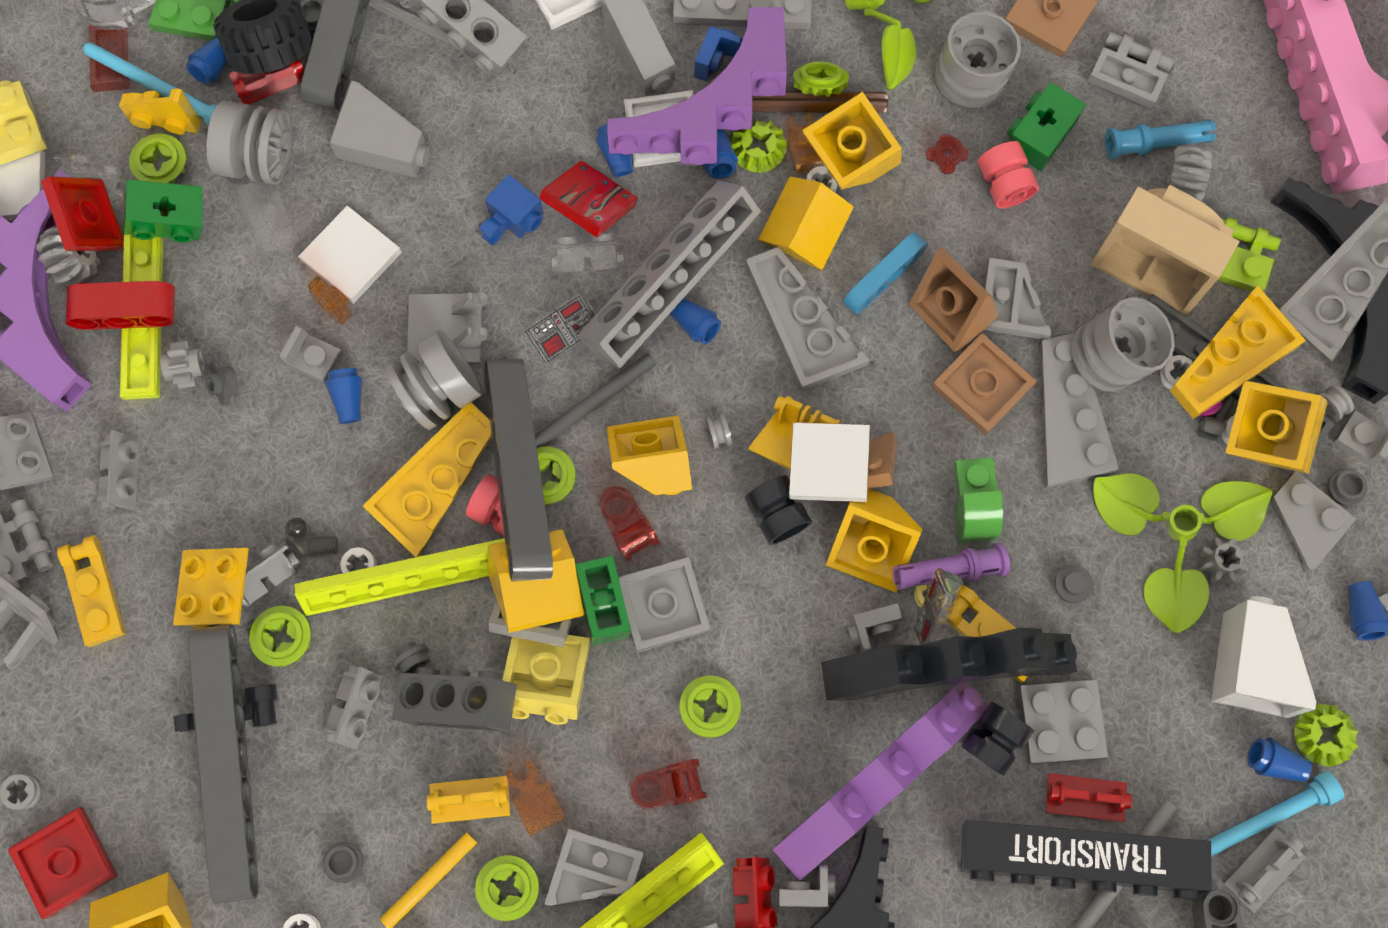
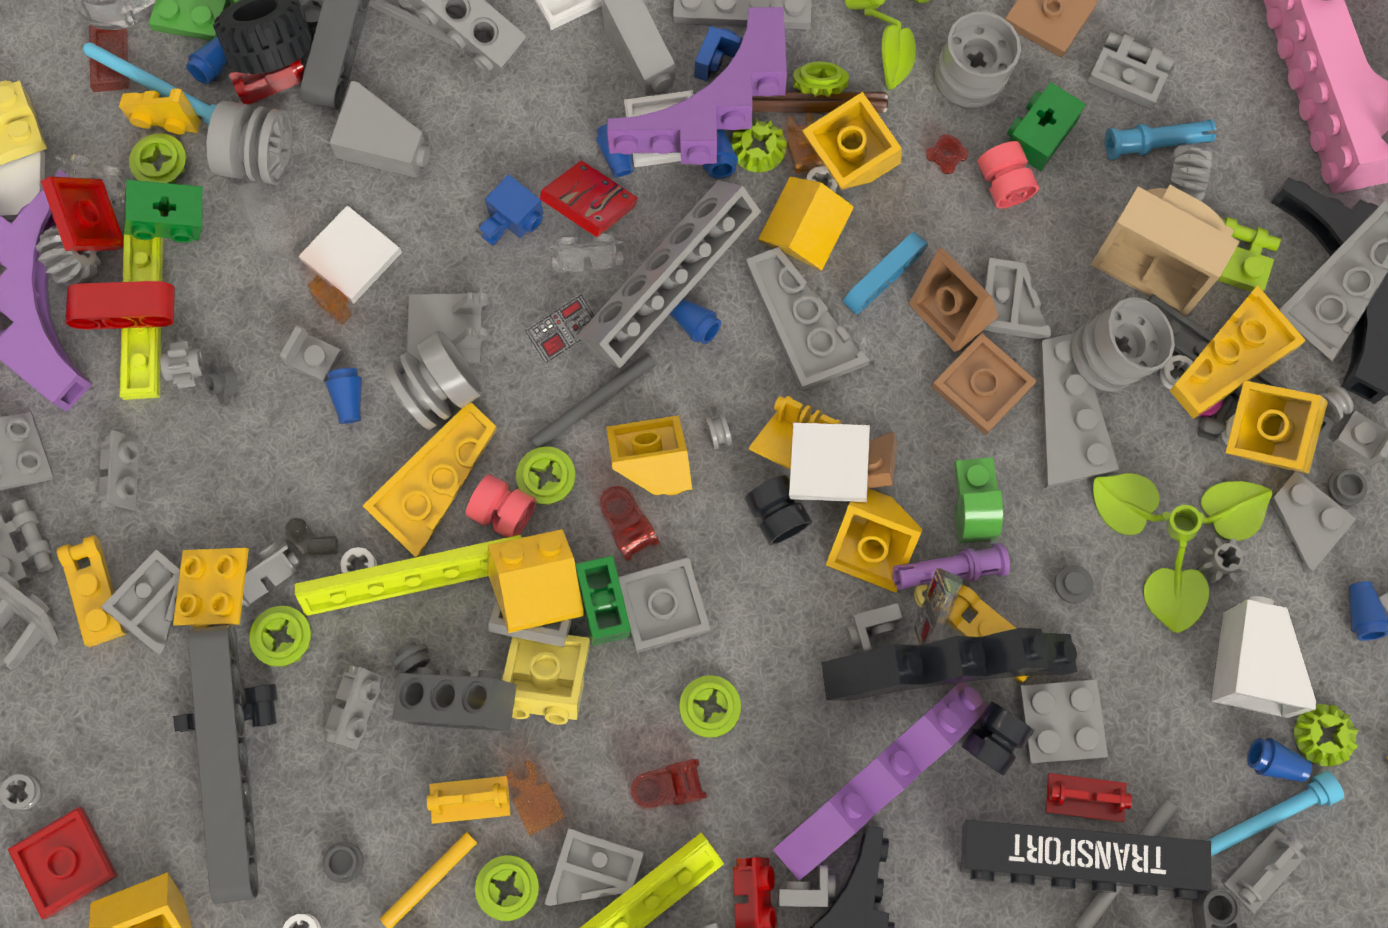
dark grey beam [484,359,553,582] -> none
none -> light grey wing [101,549,180,656]

